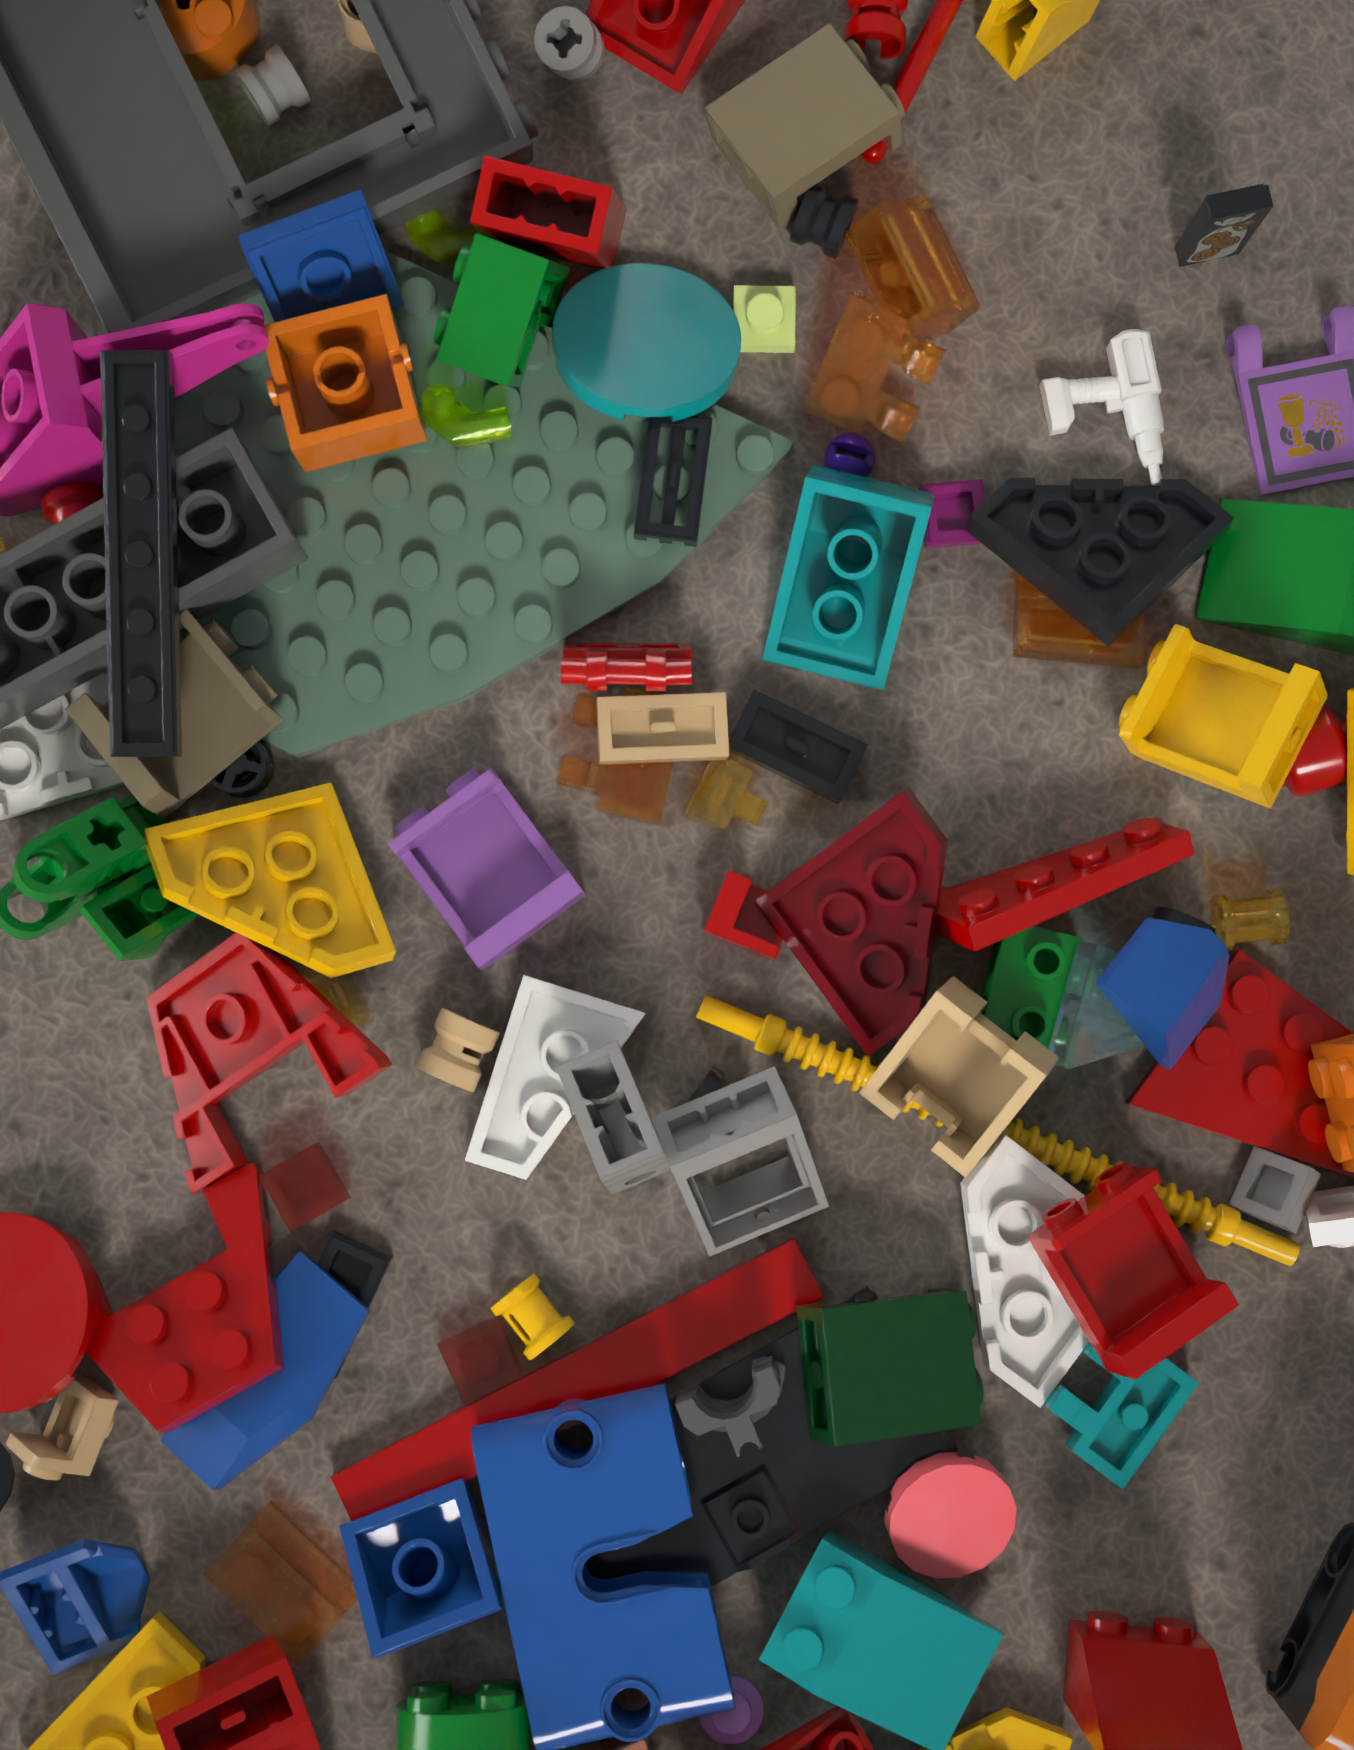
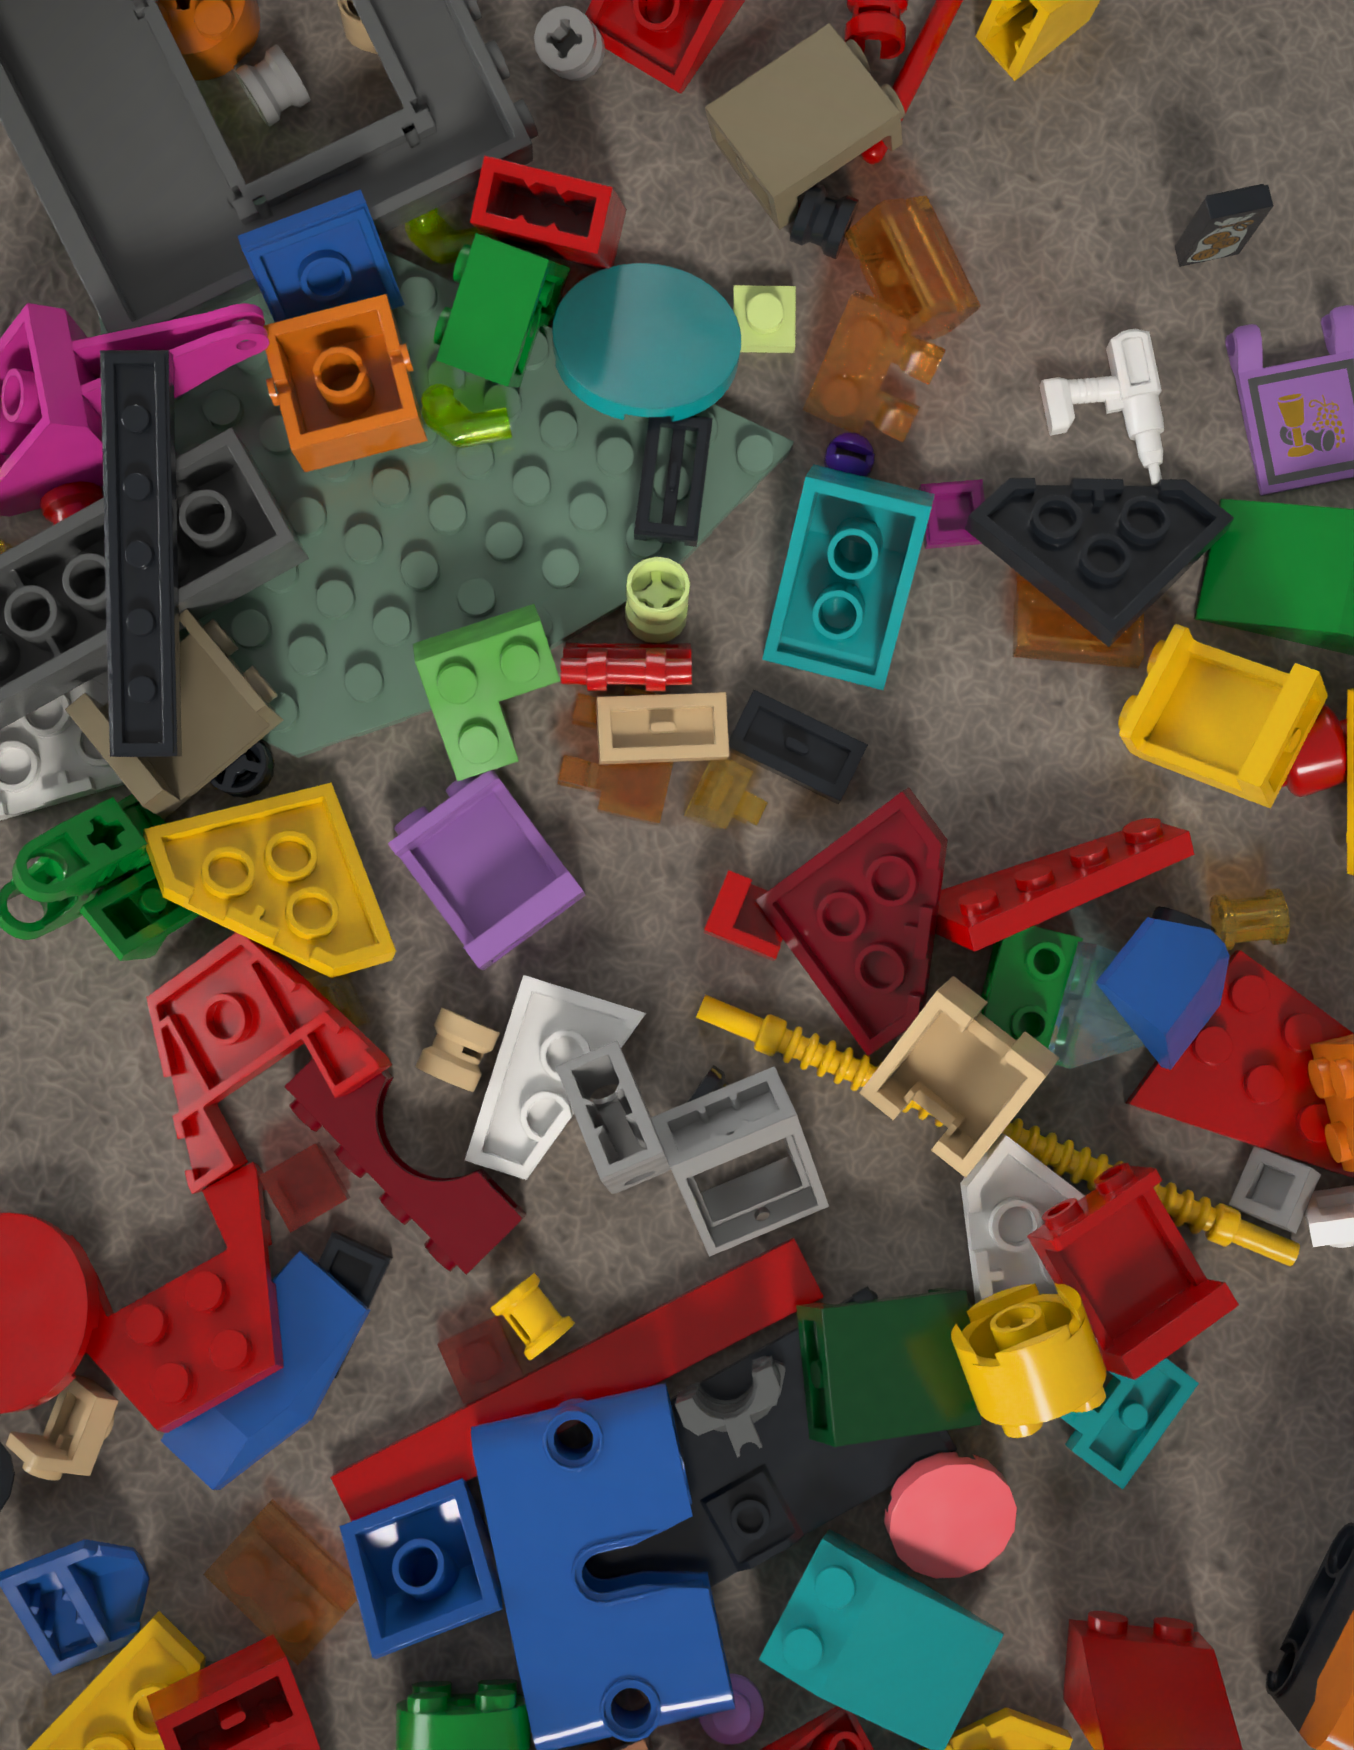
none -> dark red arch [284,1059,527,1275]
none -> bright green brick [413,604,560,782]
none -> yellowish green wheel [625,557,690,643]
none -> yellow brick [951,1283,1106,1438]

